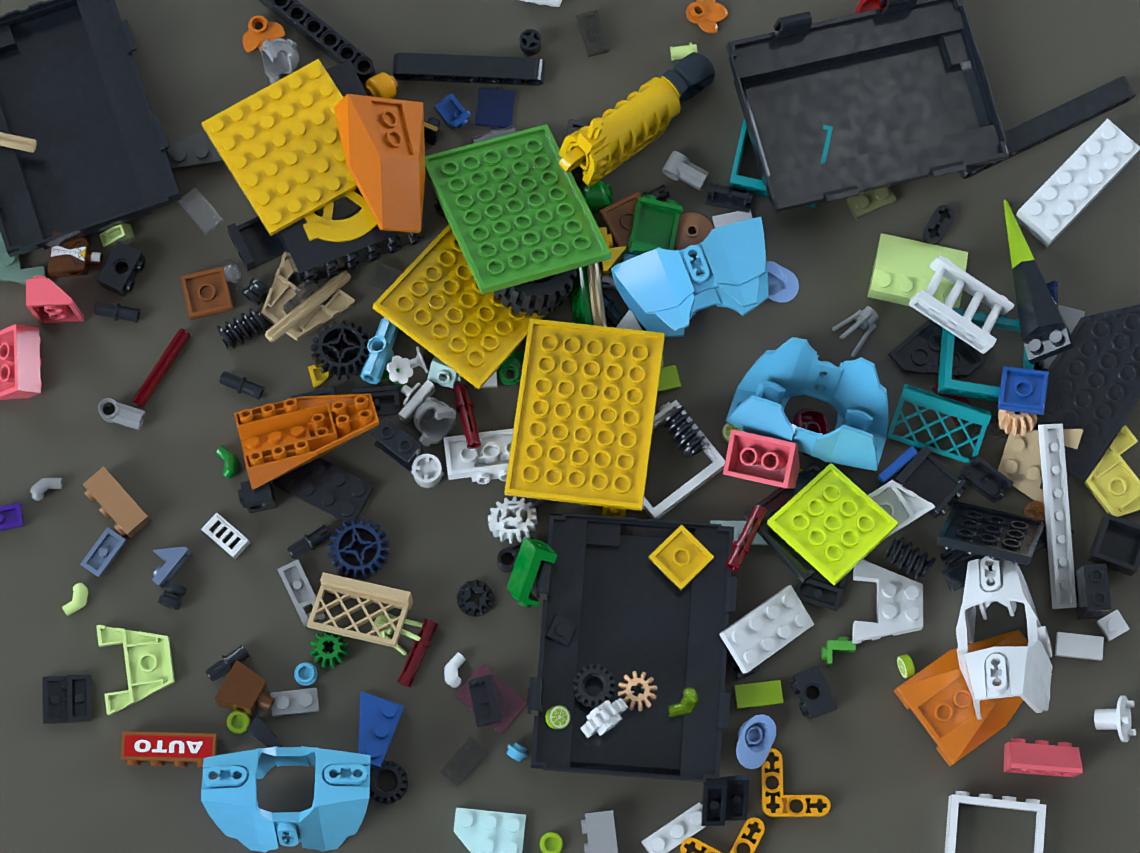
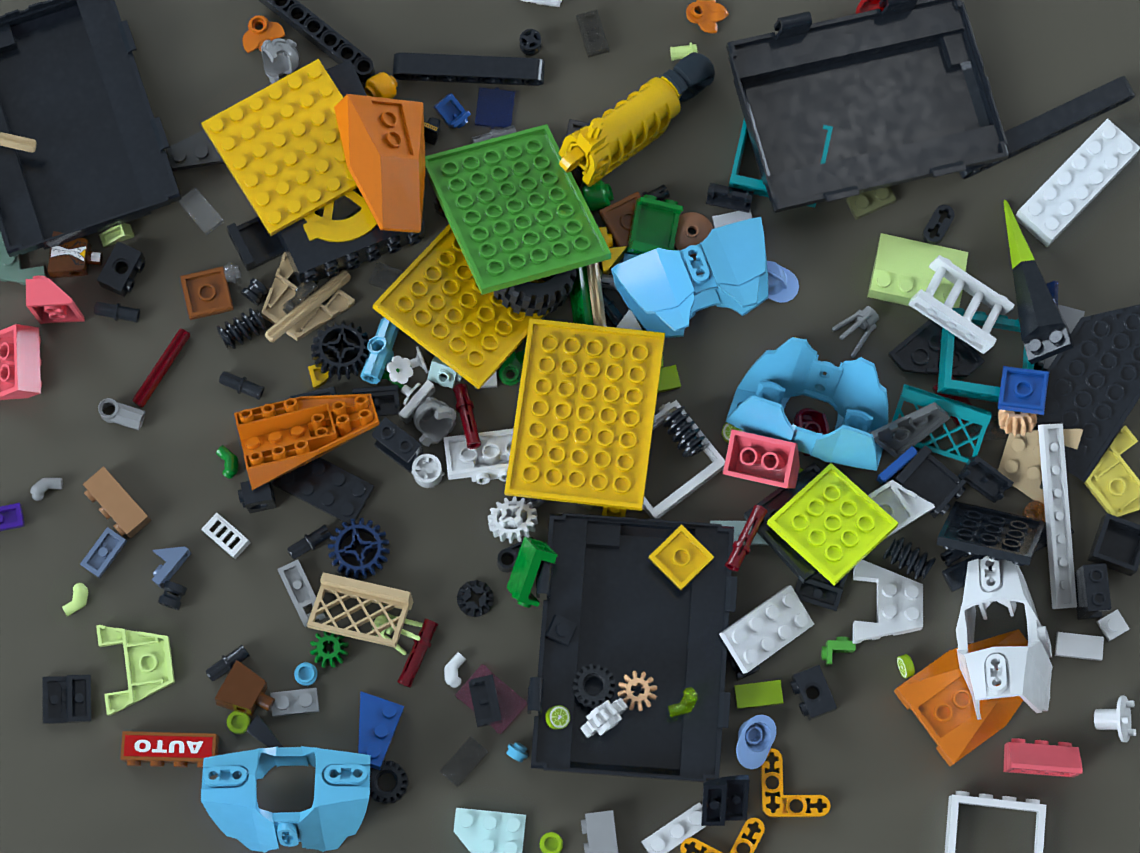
light grey piece [662,151,709,190] -> none
none -> dark grey wing [870,402,950,459]

